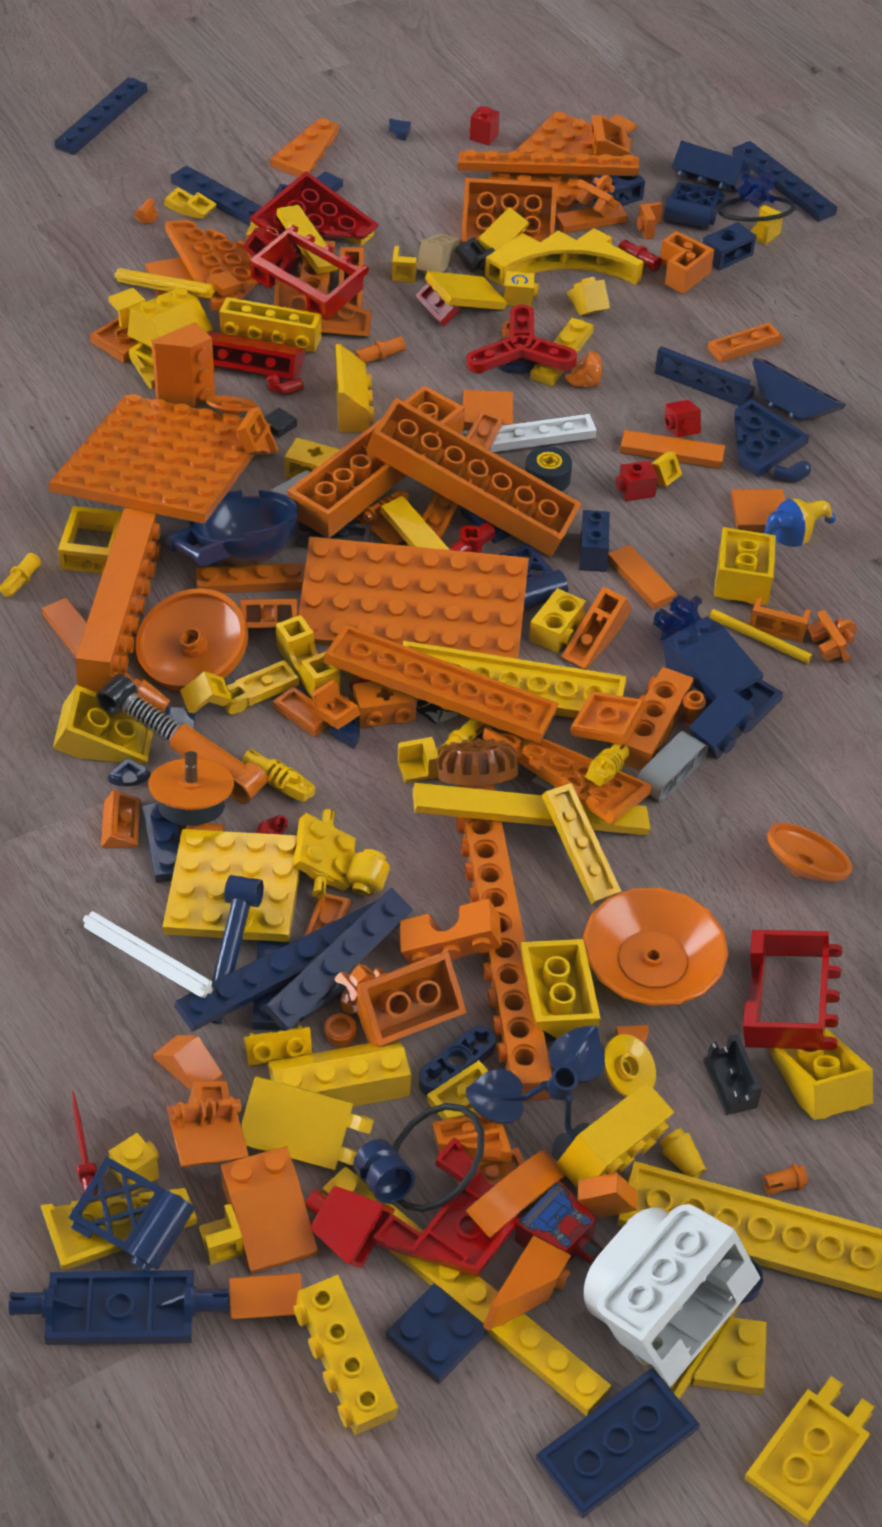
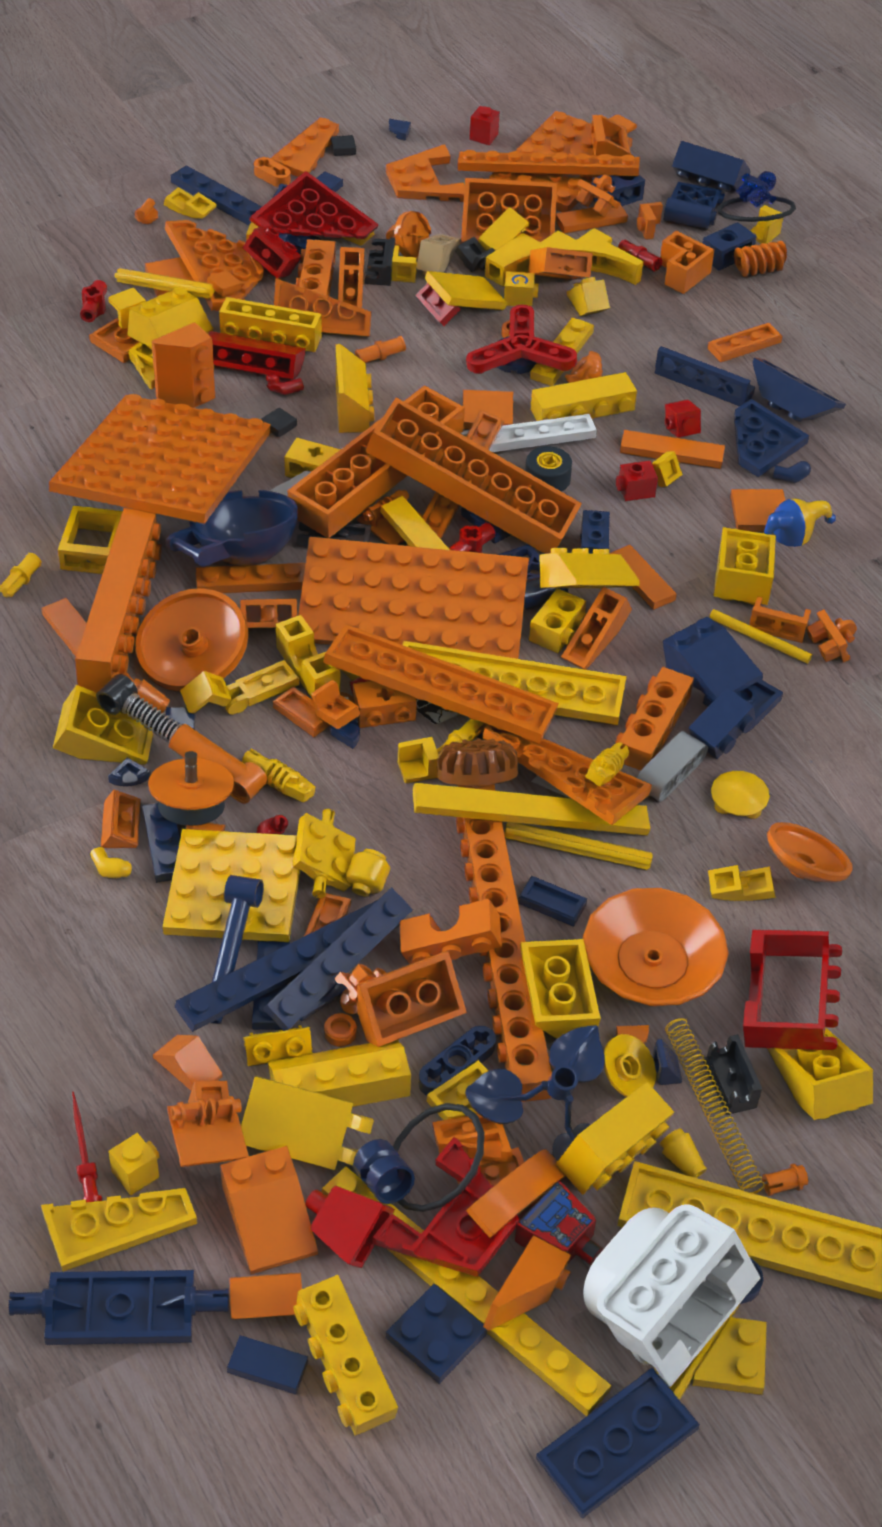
dark blue plate [55,77,147,155] -> none
dark blue piece [68,1156,195,1273] -> none
white axle [83,912,213,998] -> none
yellow panel [199,1203,244,1265] -> none
orange dish [206,395,257,415] -> none
orange wing [236,407,279,455] -> none
red hinge [250,225,369,321] -> none
yellow tile [276,205,339,274] -> none
yellow plate [542,783,621,905] -> none
orange tile [570,691,646,745] -> none
orange piece [578,1172,637,1218] -> none
clear blue hips [653,594,702,641] -> none
orange pin [682,691,706,726] -> none
dark blue plate [732,141,837,221] -> none
yellow tile [744,1376,875,1526] -> none
none -> red axle [80,280,107,322]
none -> yellow arm [90,847,132,878]
none -> dark blue tile [227,1335,308,1394]
none -> orange beam [254,157,291,187]
none -> black tile [331,135,356,156]
none -> black hinge [365,238,395,286]
none -> orange wing [386,145,465,202]
none -> orange tile [386,211,431,258]
none -> yellow axle [504,822,653,870]
none -> dark blue tile [518,876,587,927]
none -> orange window [528,247,593,280]
none -> yellow brick [530,372,637,421]
none -> yellow slope [540,548,640,588]
none -> dark blue slope [653,1039,682,1085]
none -> yellow piece [665,1018,765,1194]
none -> yellow slope [708,865,776,901]
none -> yellow dish [711,771,770,819]
none -> orange piece [734,240,787,277]

